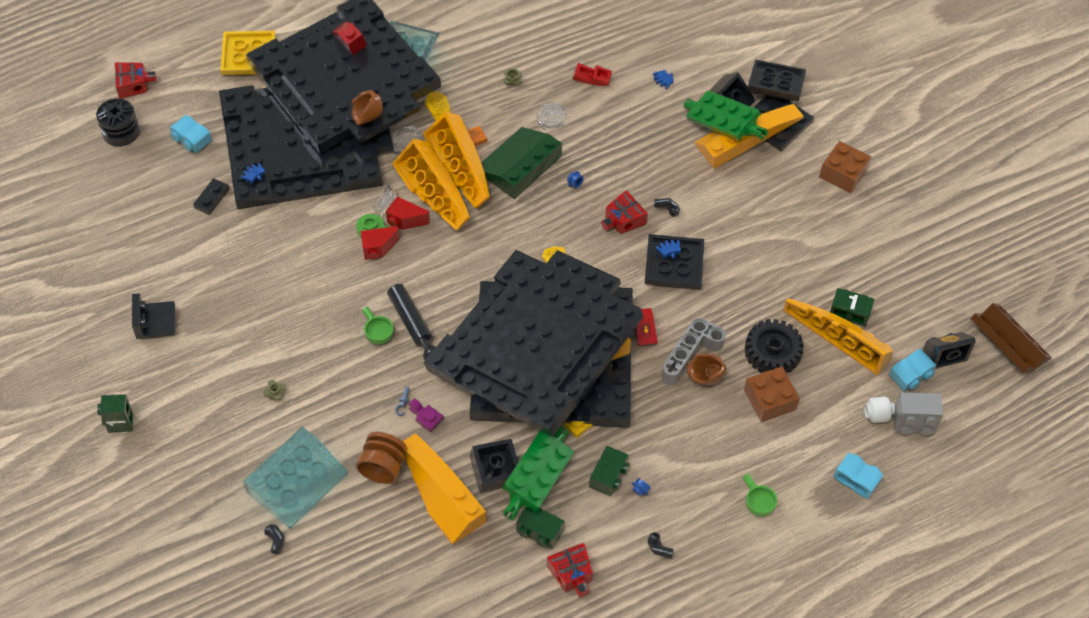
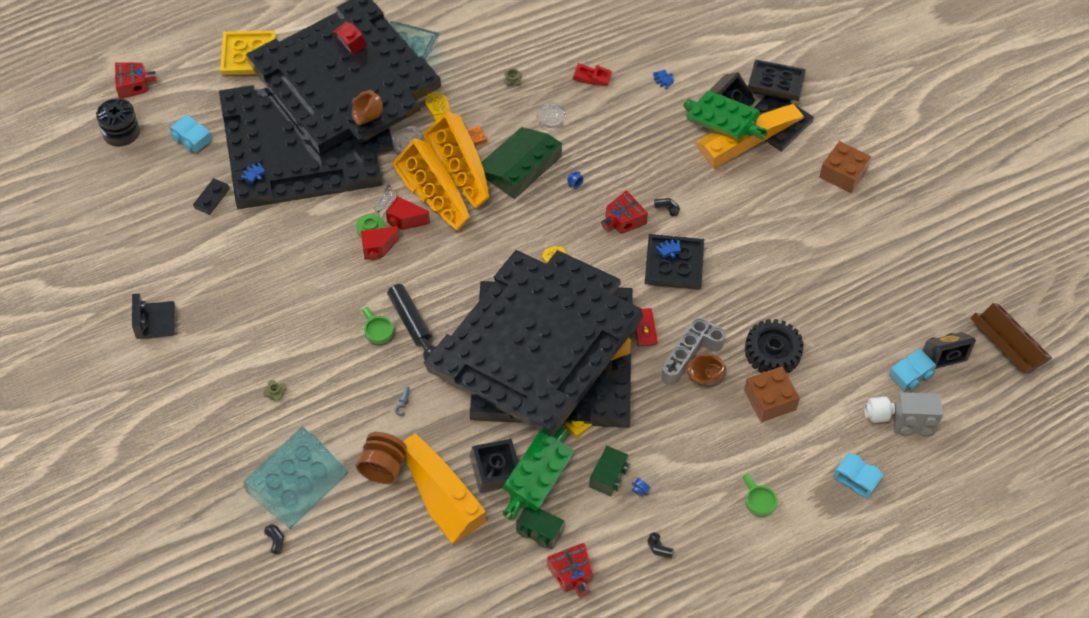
dark green brick [97,394,134,433] -> none
magenta plate [409,398,444,433] -> none
light orange wedge [783,298,894,376] -> none
dark green brick [830,288,874,327] -> none

